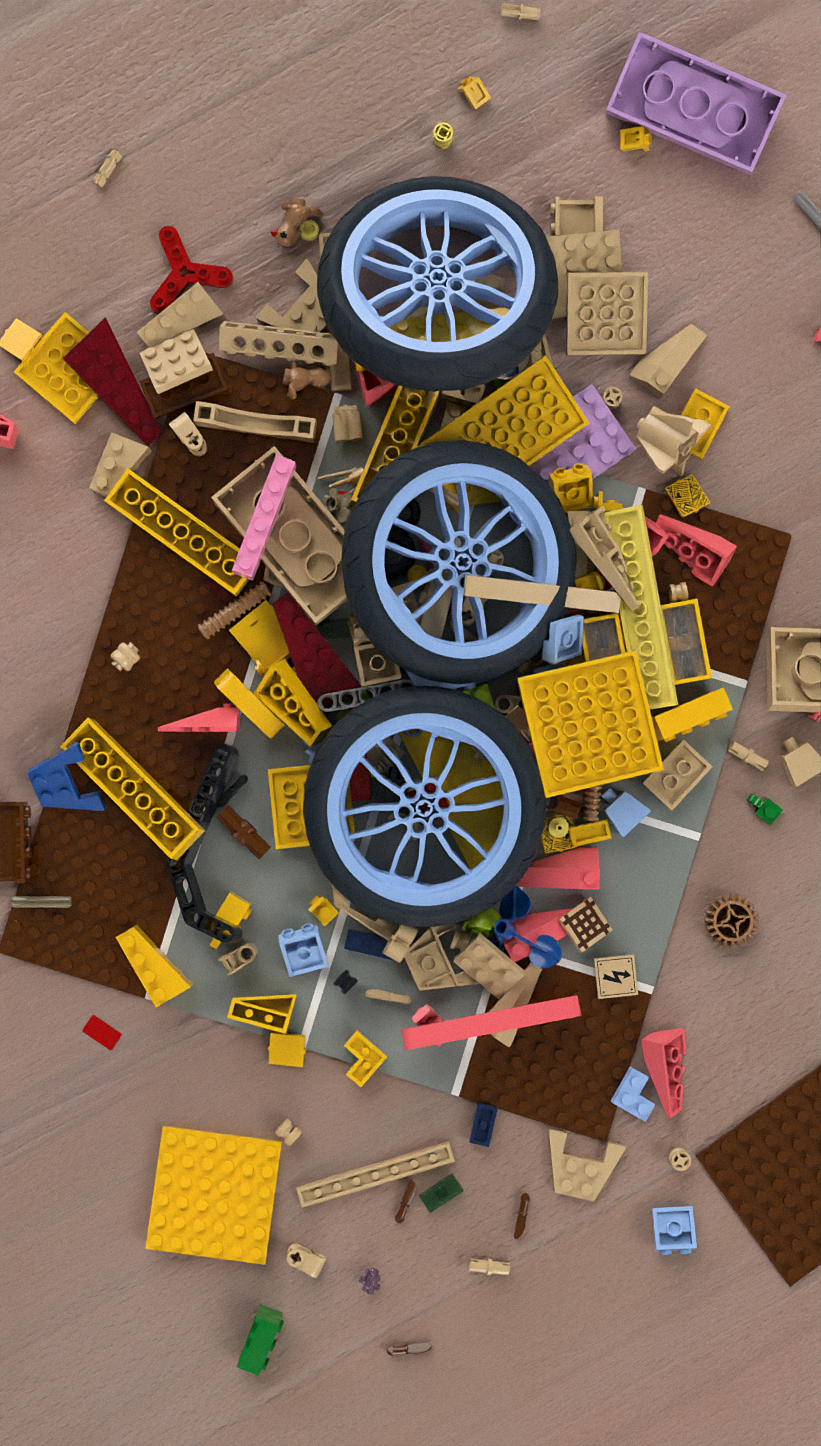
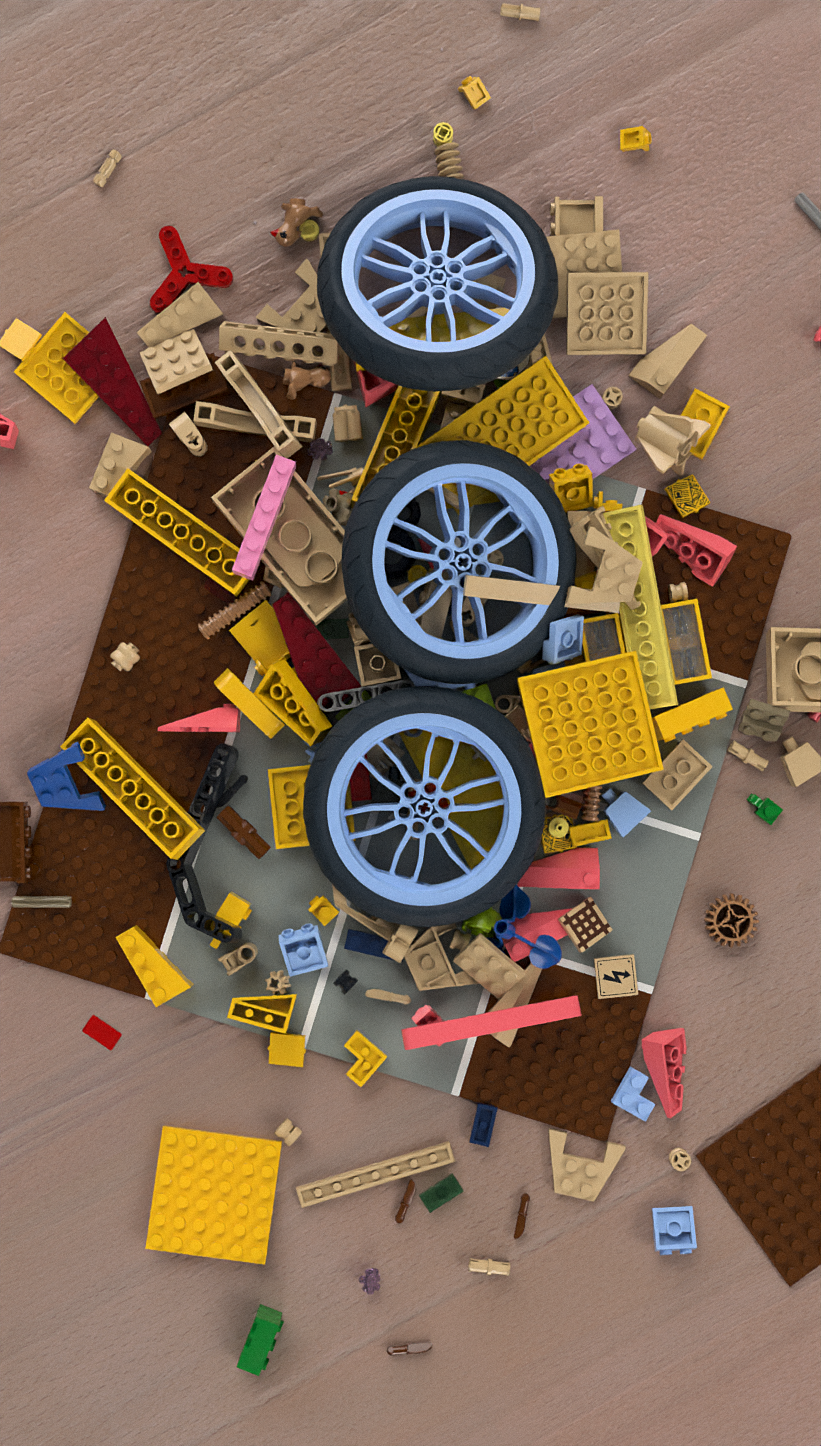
tan piece [287,1244,326,1278] -> none
lavender piece [606,32,786,175] -> none
none -> tan arch [215,350,302,458]
none -> tan gear [265,970,291,996]
none -> plant [308,438,333,461]
none -> tan piece [435,142,464,179]
none -> tan wing [566,526,643,604]
none -> dark tan plate [738,699,790,742]

